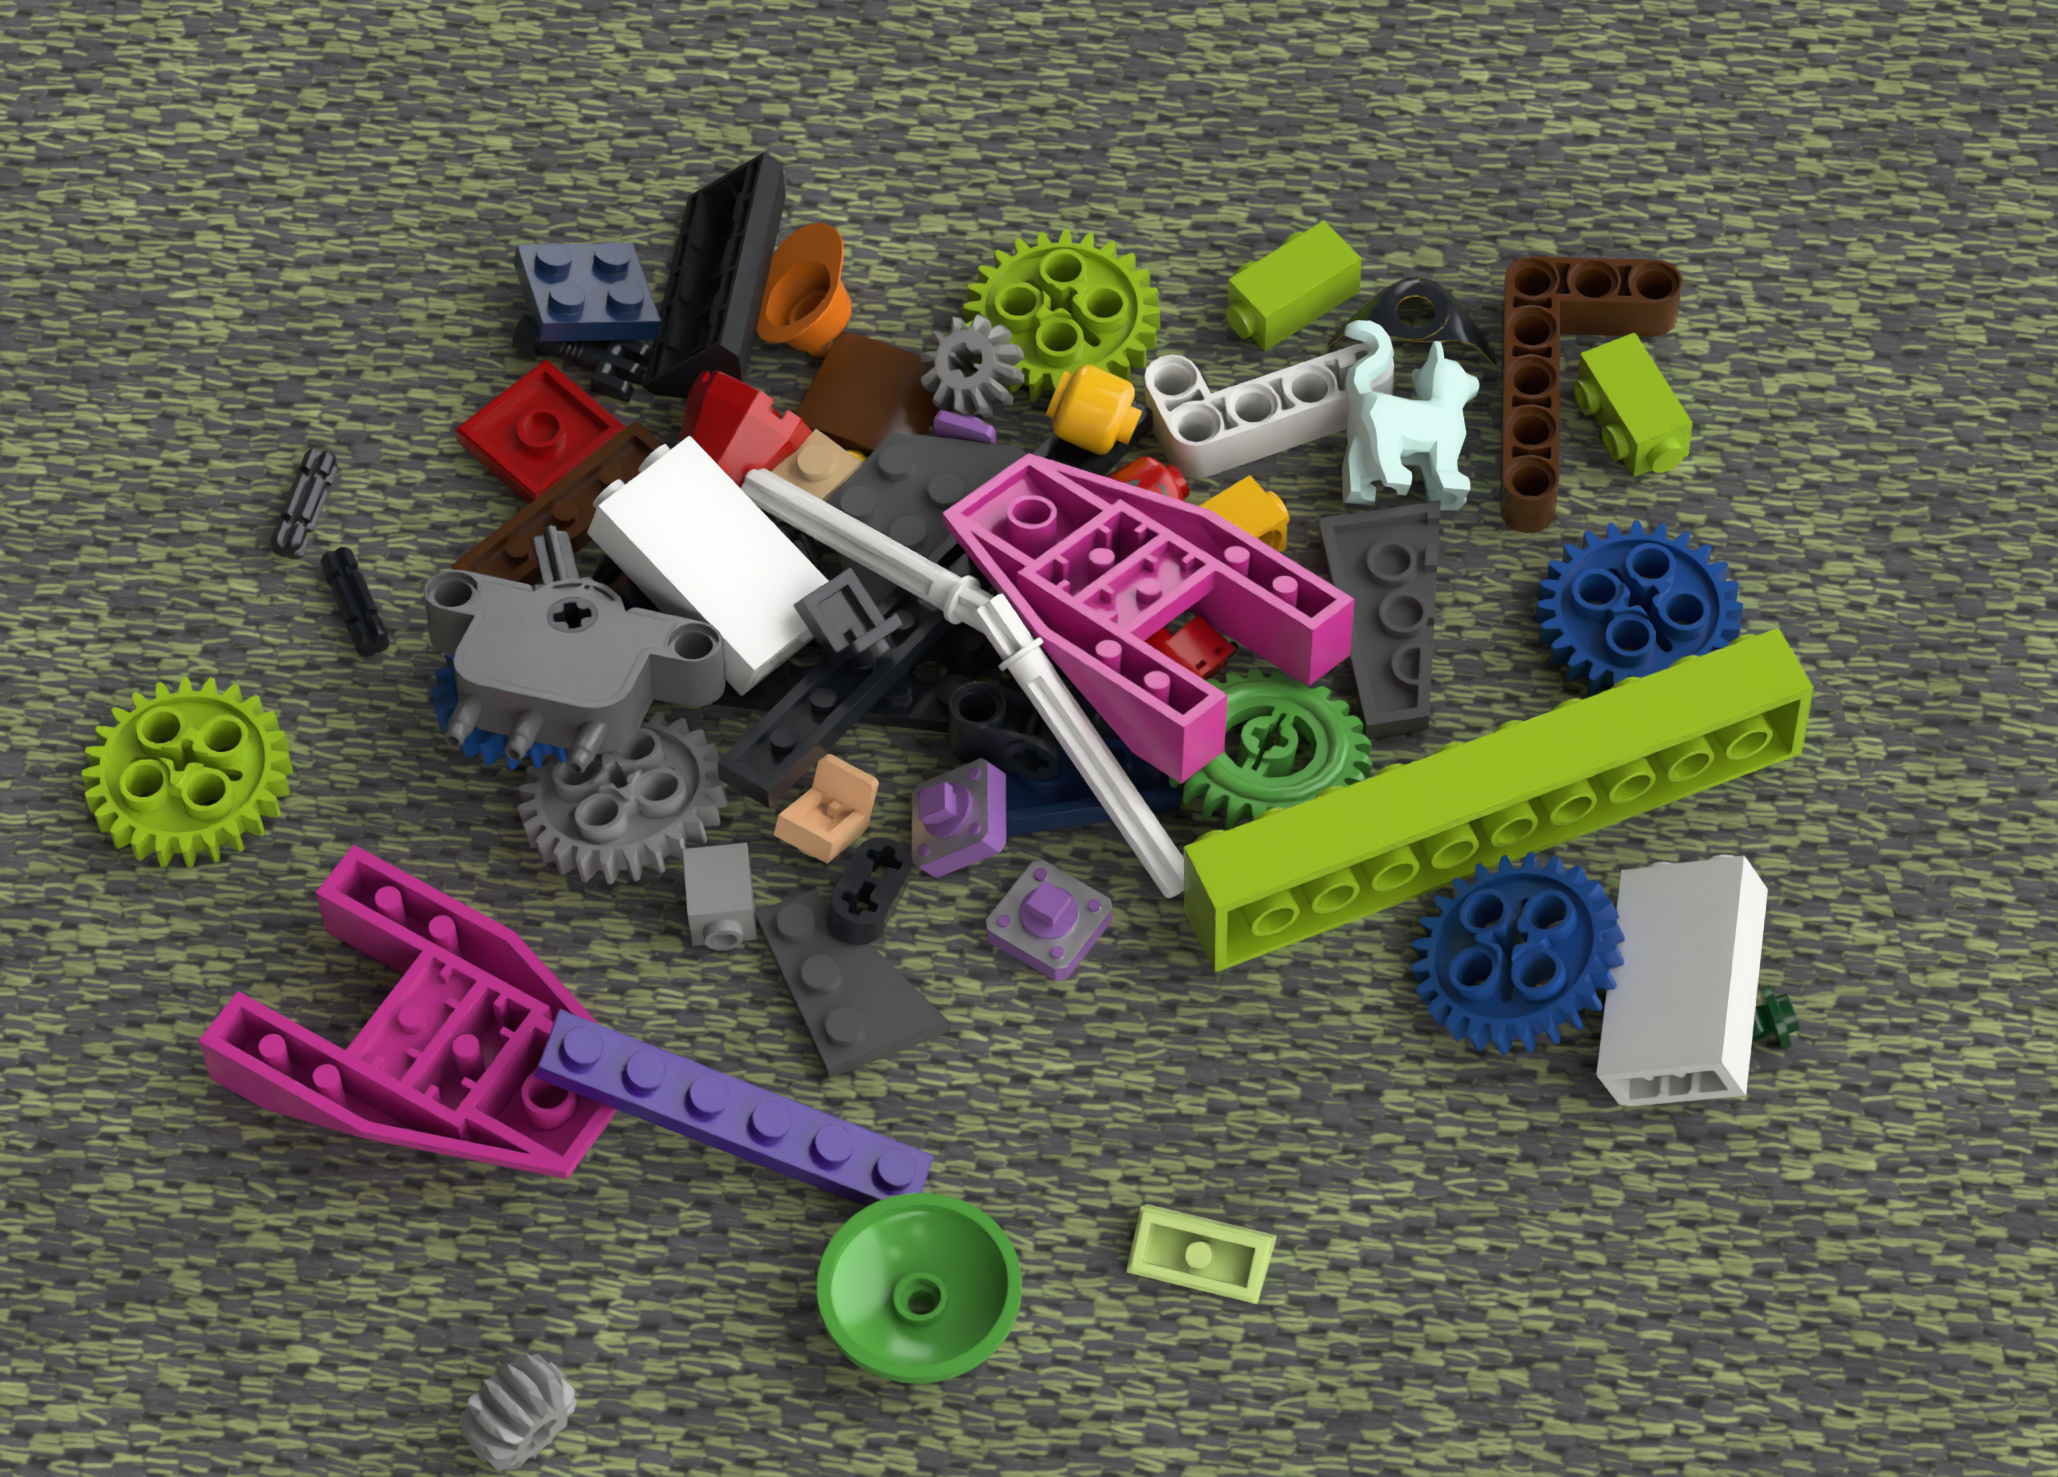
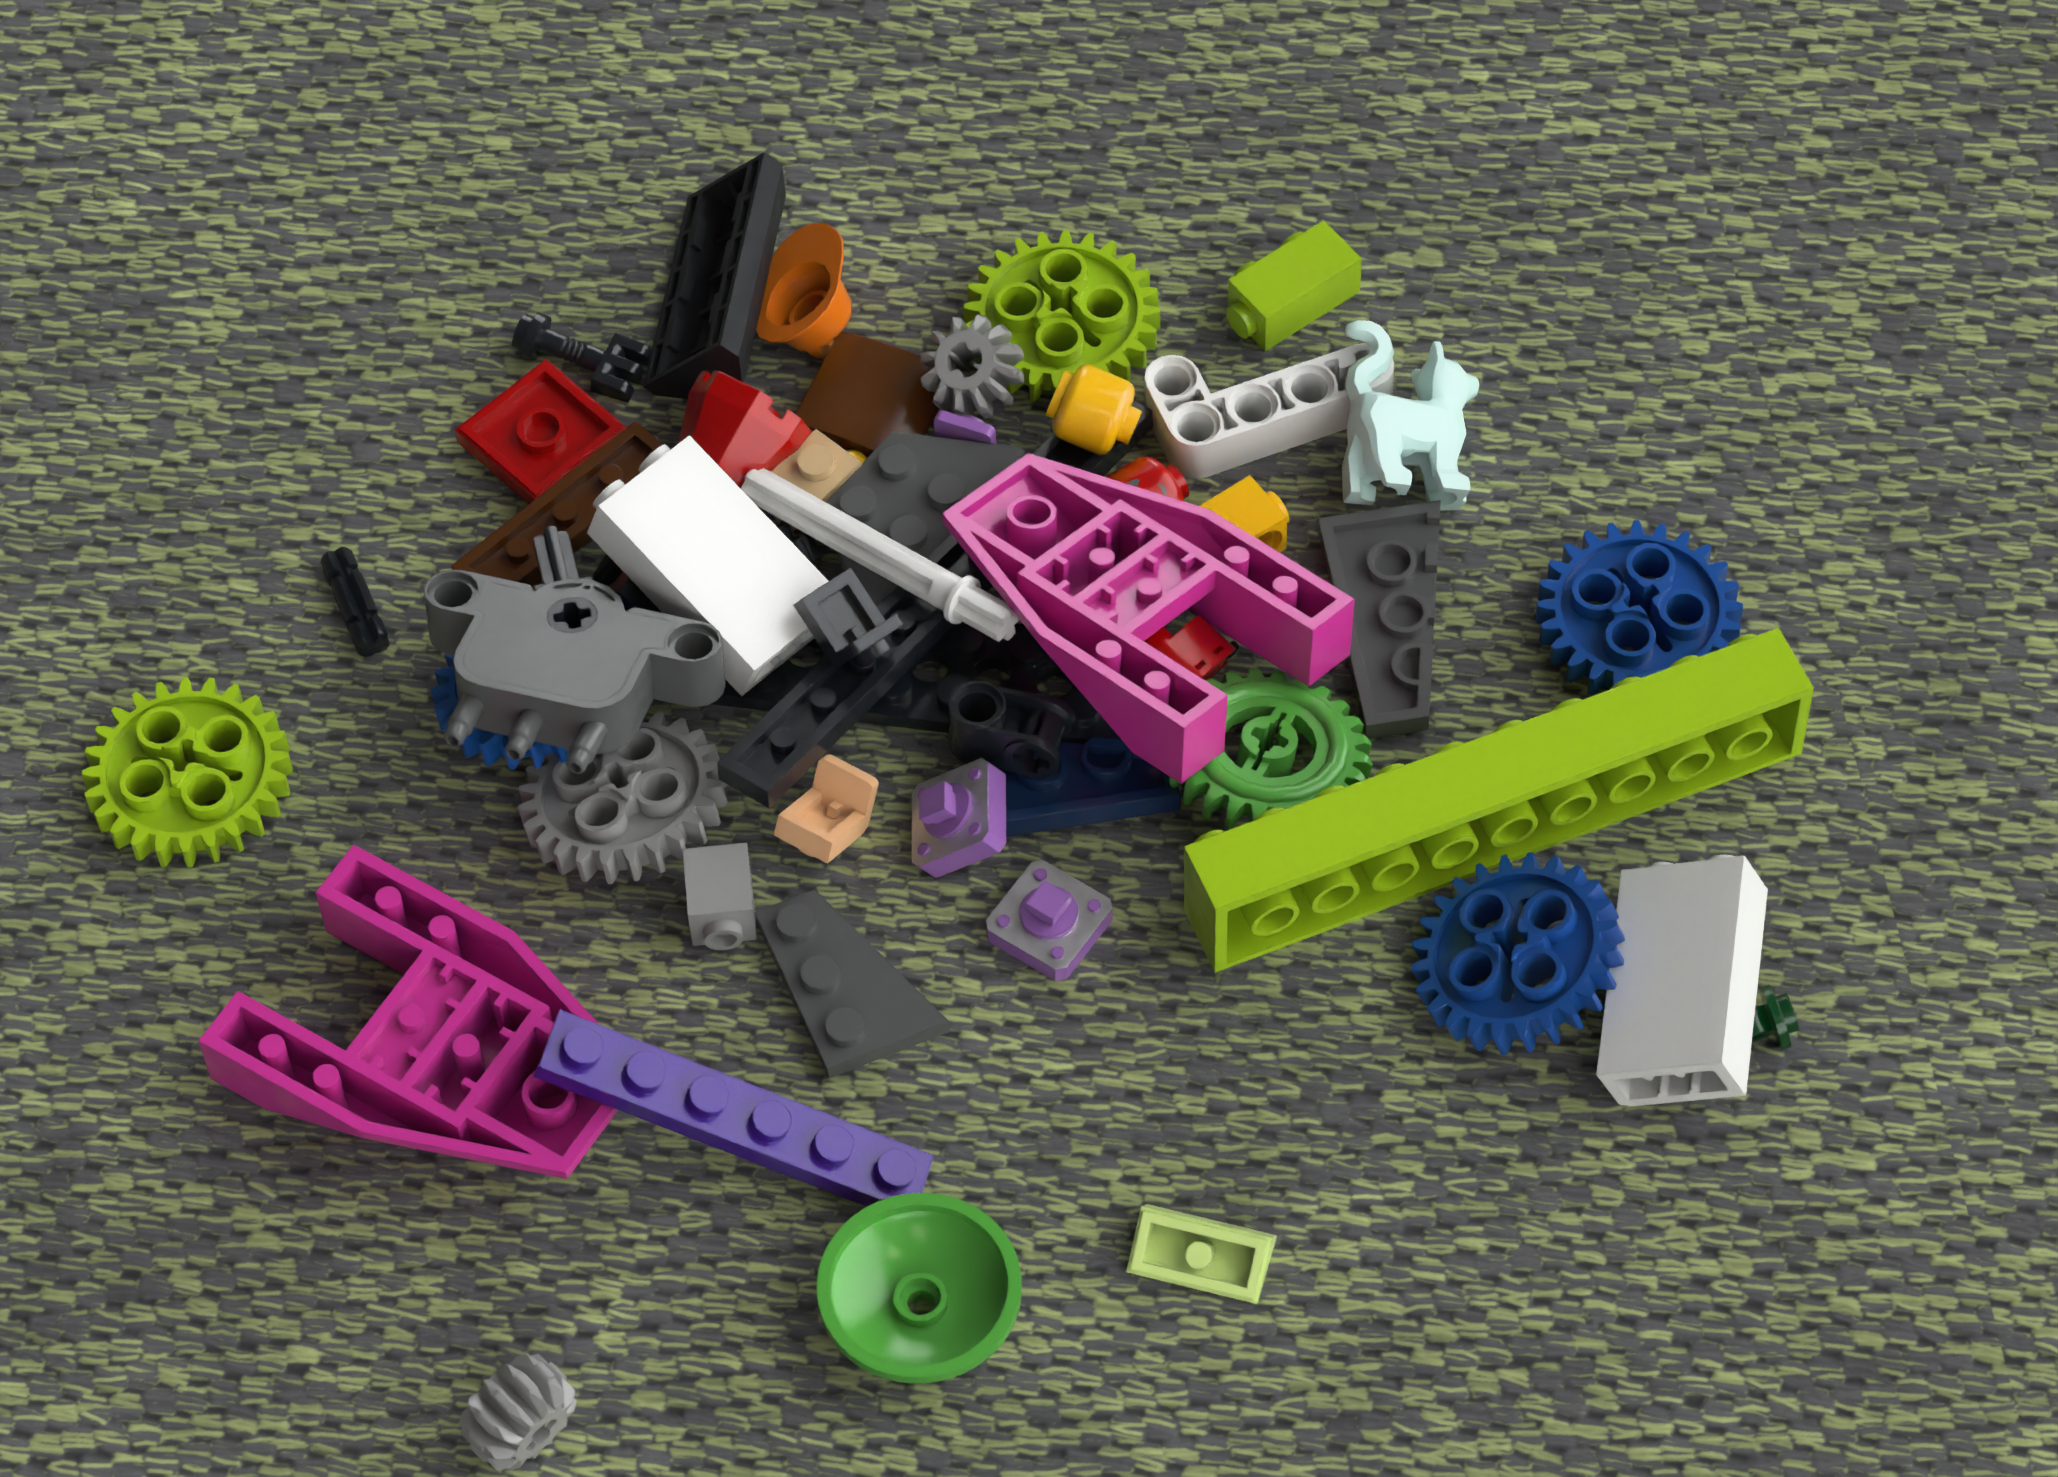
black axle [270,448,338,560] -> none
dark blue plate [513,242,661,342] -> none
black beam [826,837,913,945] -> none
white axle [971,593,1184,898] -> none
black piece [1327,277,1497,366] -> none
reddish brown beam [1500,256,1682,533] -> none
lime brick [1573,332,1693,477] -> none

